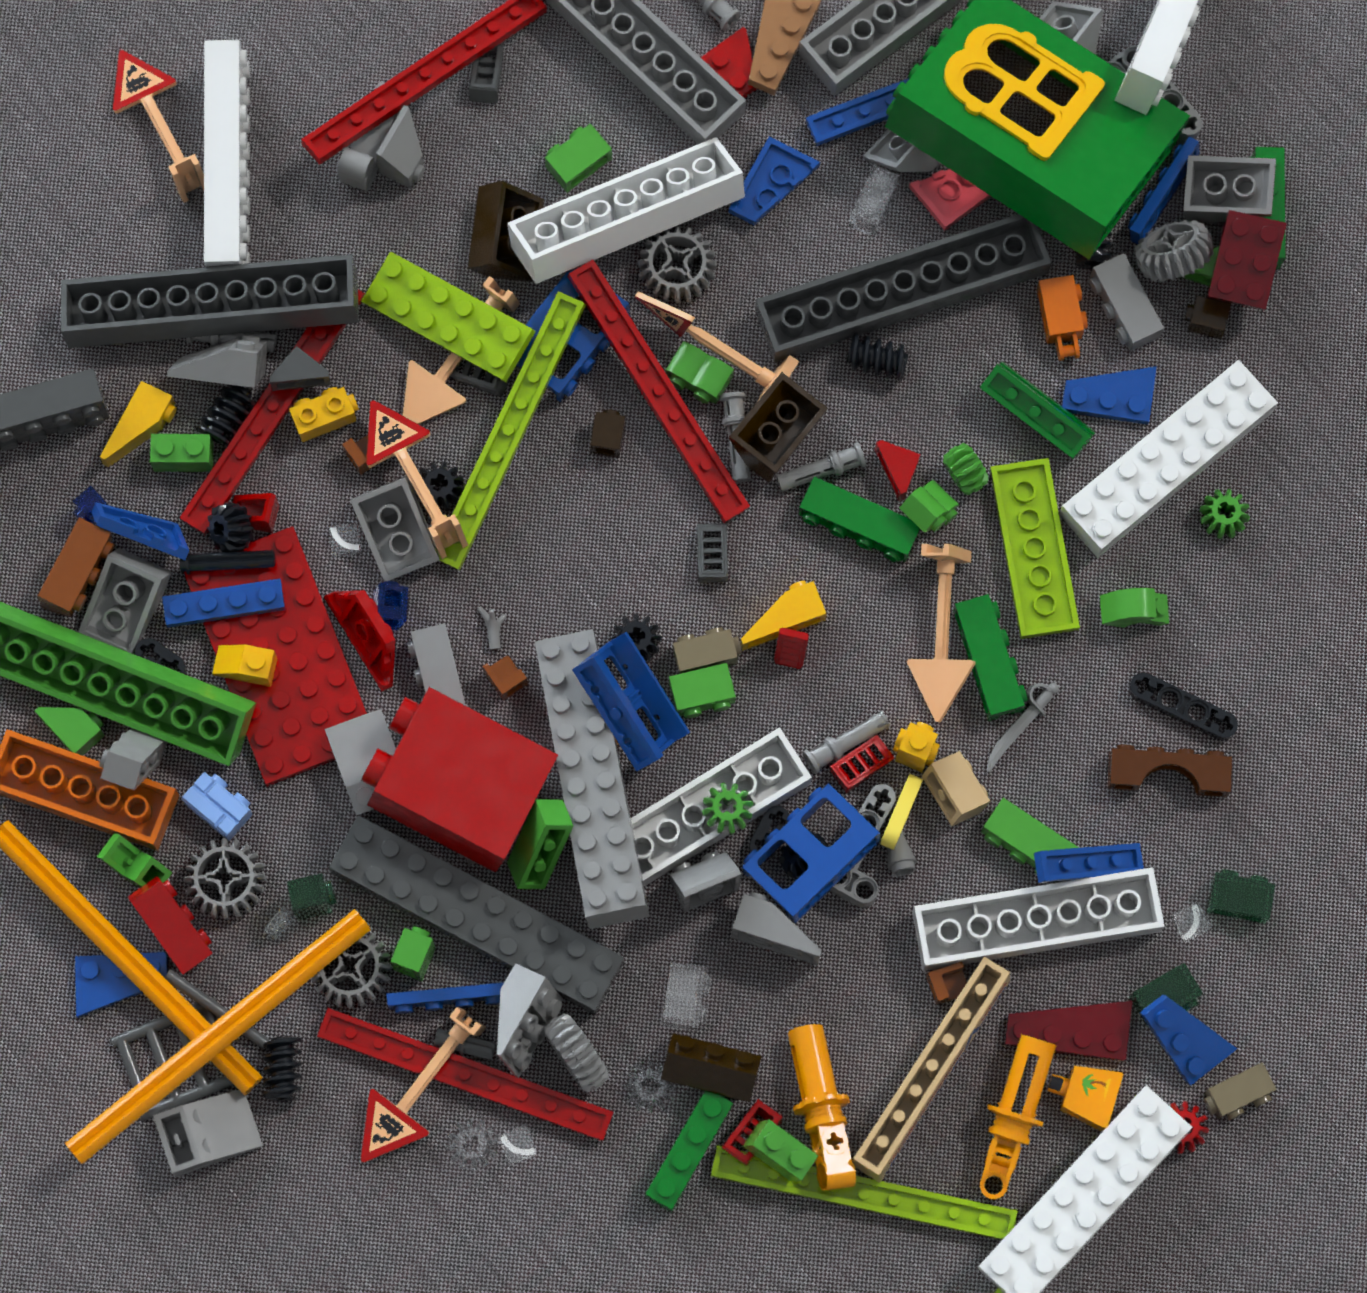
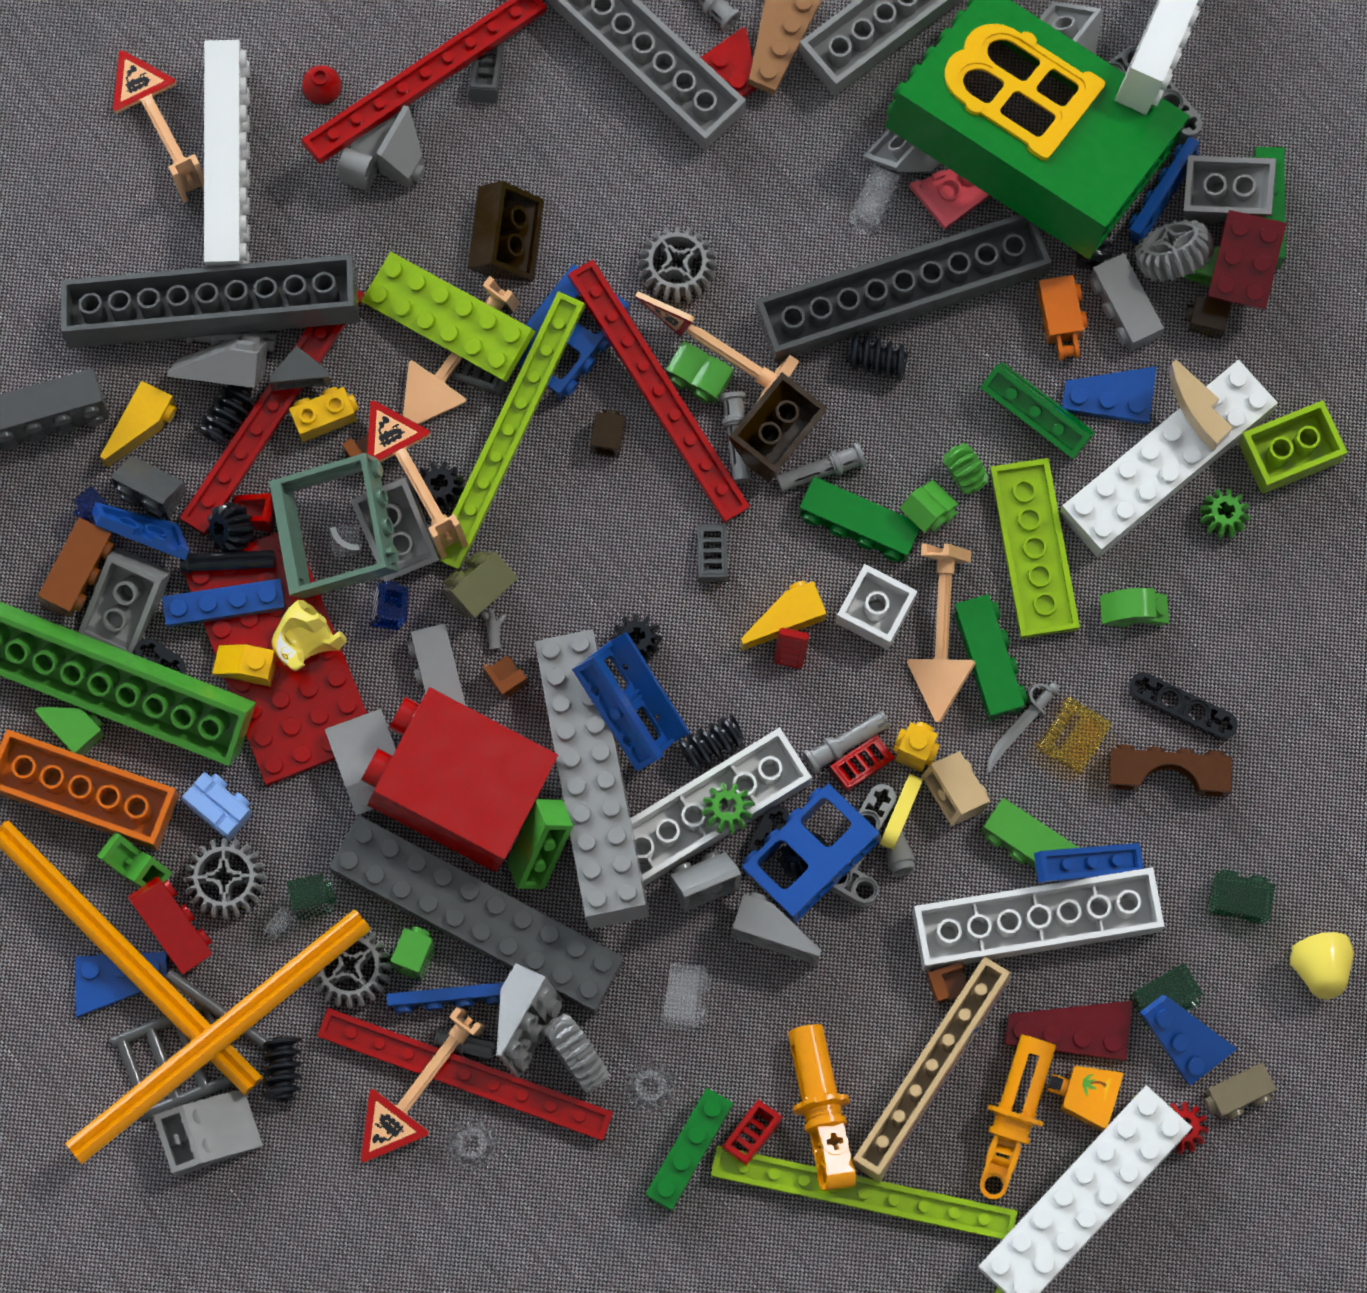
light grey brick [99,728,166,790] -> none
bright green brick [150,434,214,472] -> none
red wing [324,590,395,692] -> none
clear tile [498,1125,537,1165] -> none
white brick [507,137,745,284] -> none
bright green brick [545,123,612,193] -> none
dark brown slope [661,1033,762,1103] -> none
bright green brick [669,663,736,719] -> none
dark tan brick [672,627,742,674] -> none
blue wing [728,136,820,225] -> none
bright green brick [743,1119,818,1182] -> none
blue plate [805,78,909,147] -> none
red slope [875,440,921,502] -> none
clear tile [1170,902,1212,943] -> none
none -> dark grey slope [111,456,187,520]
none -> sand green window [269,453,399,599]
none -> light yellow piece [272,600,347,671]
none -> red brick [302,65,342,104]
none -> olive brick [441,551,519,618]
none -> black piece [677,713,744,771]
none -> white brick [836,564,917,650]
none -> clear yellow plate [1035,697,1113,775]
none -> tan slope [1168,359,1233,451]
none -> lime brick [1238,400,1348,494]
none -> light yellow piece [1289,932,1354,1001]

